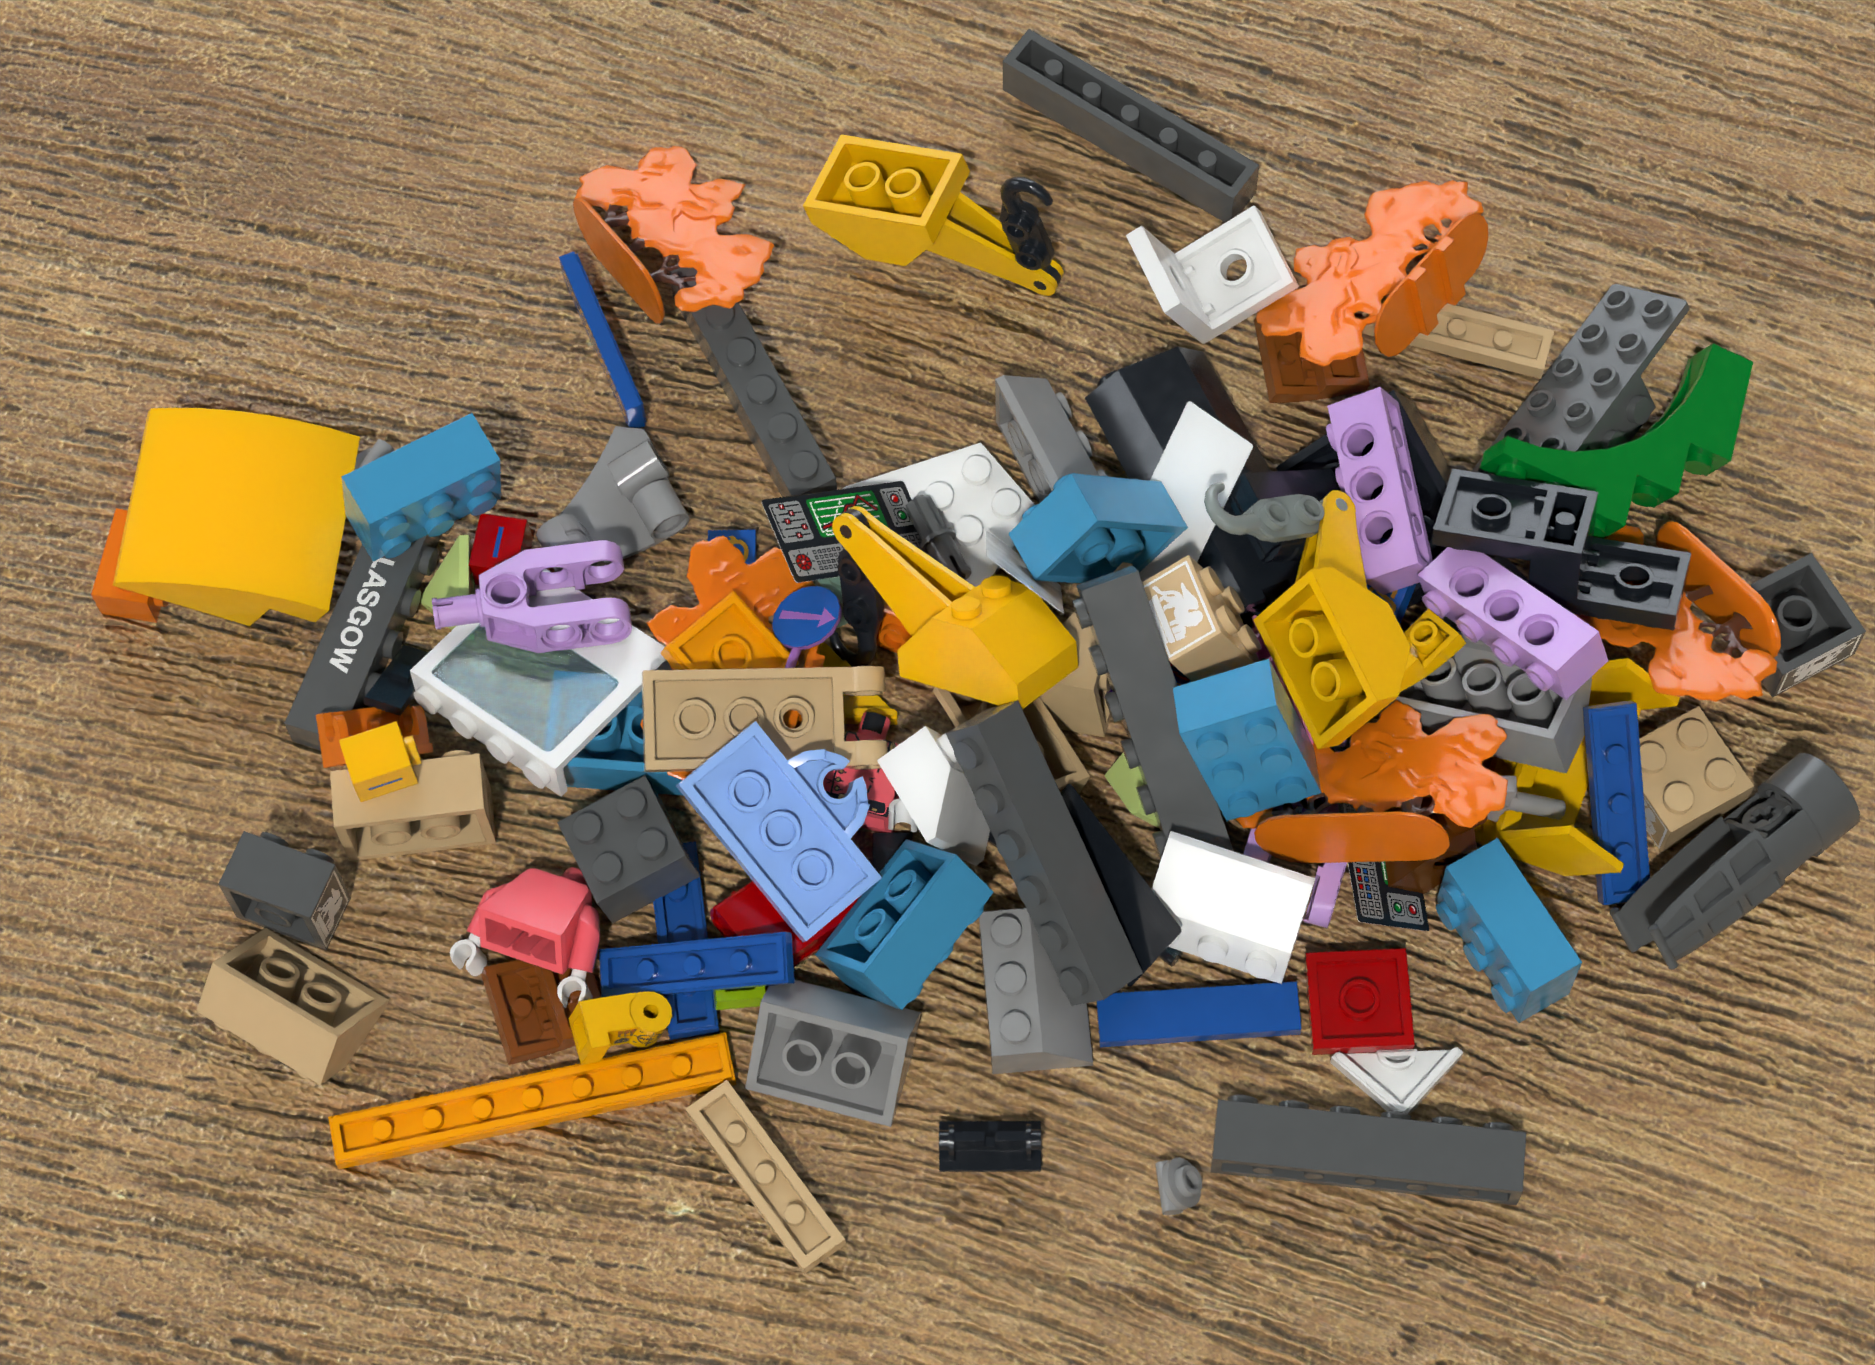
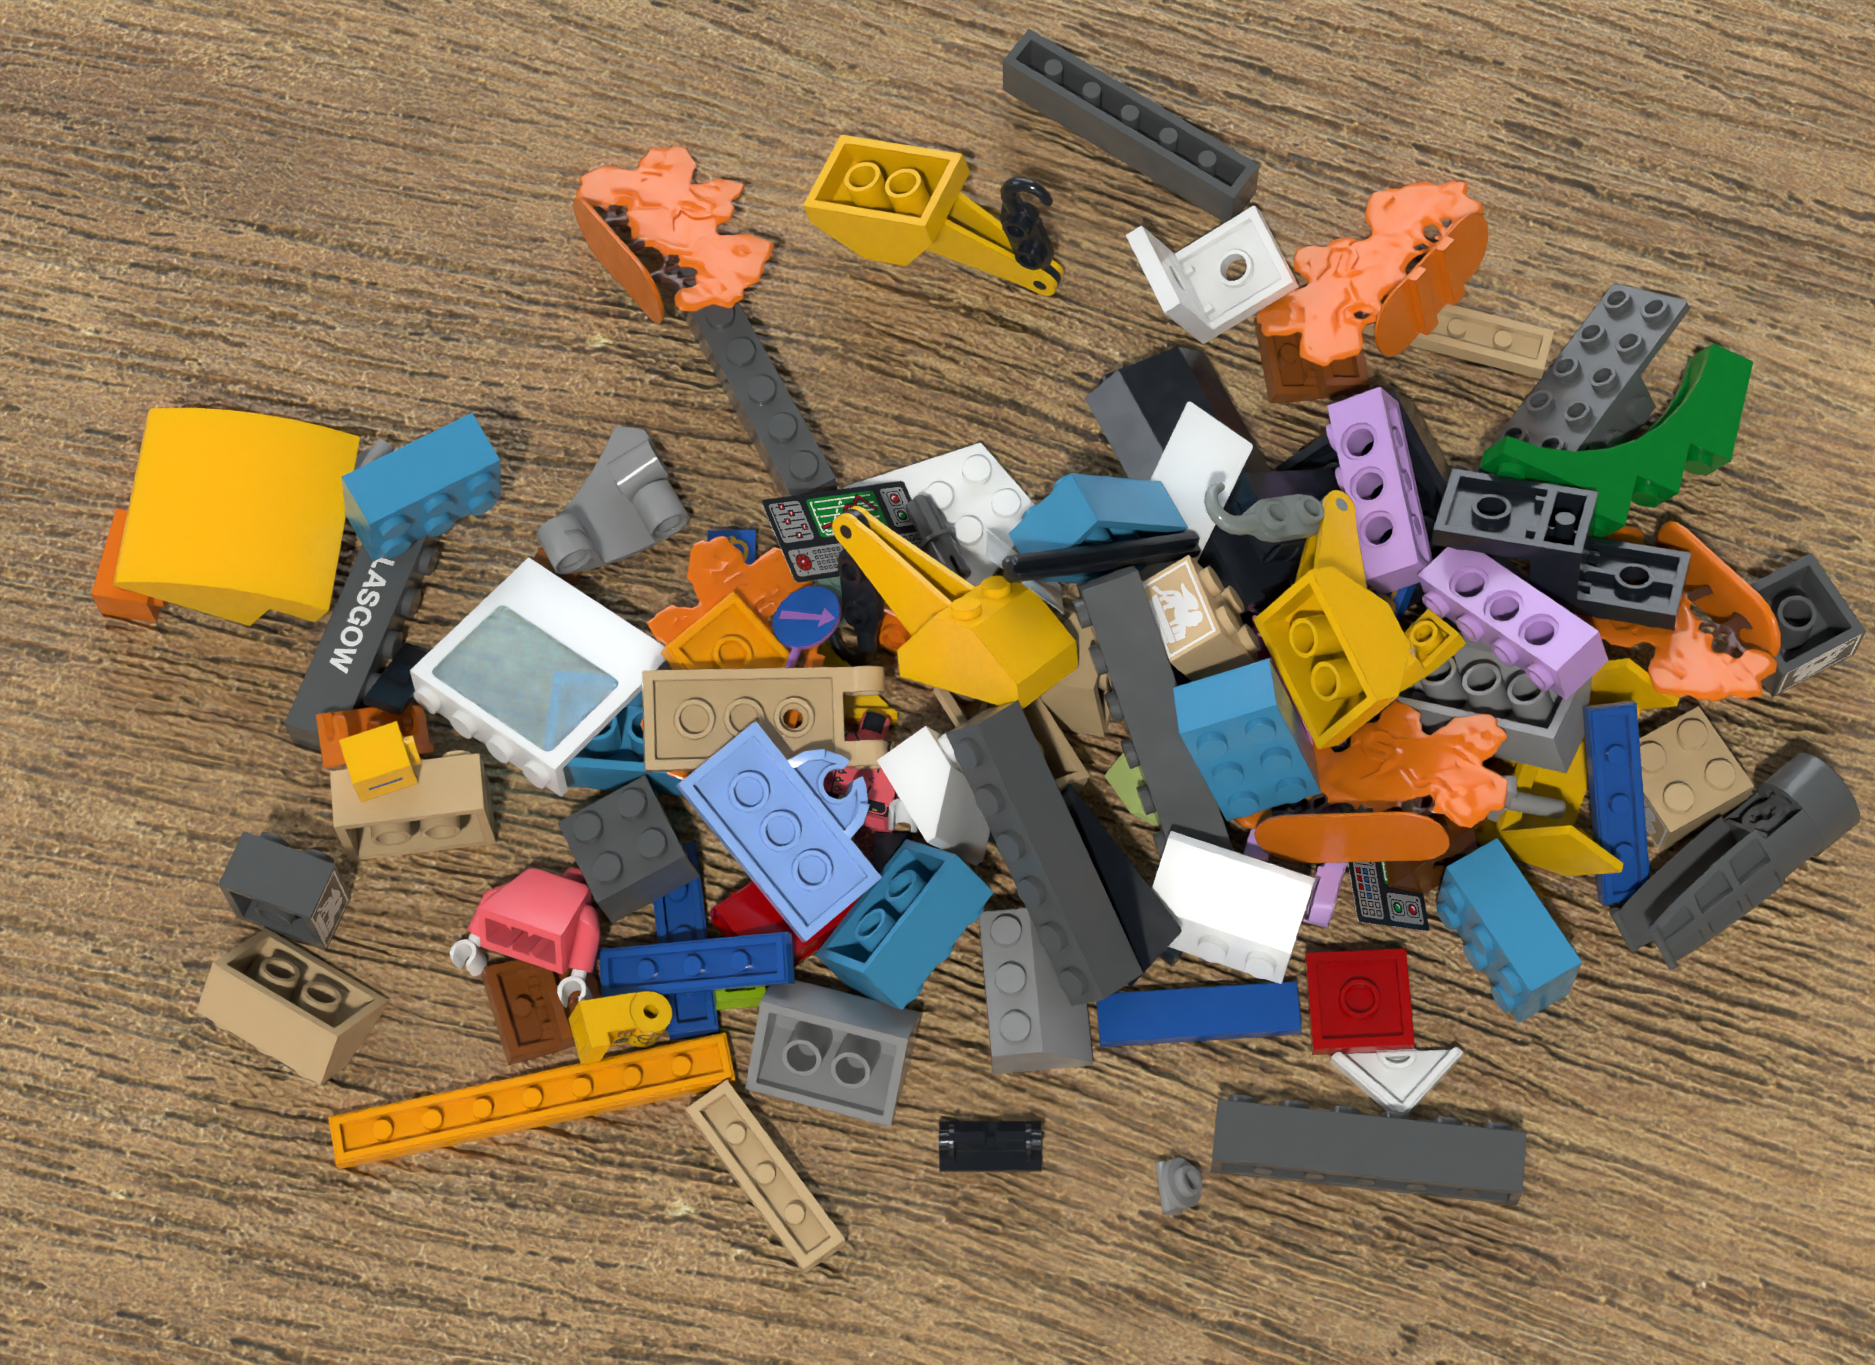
yellowish green slope [420,535,475,642] -> none
lavender piece [432,540,632,653] -> none
red brick [469,514,533,585] -> none
blue tile [559,251,647,428] -> none
light grey slope [995,375,1107,504] -> none
none -> black axle [1002,532,1201,583]

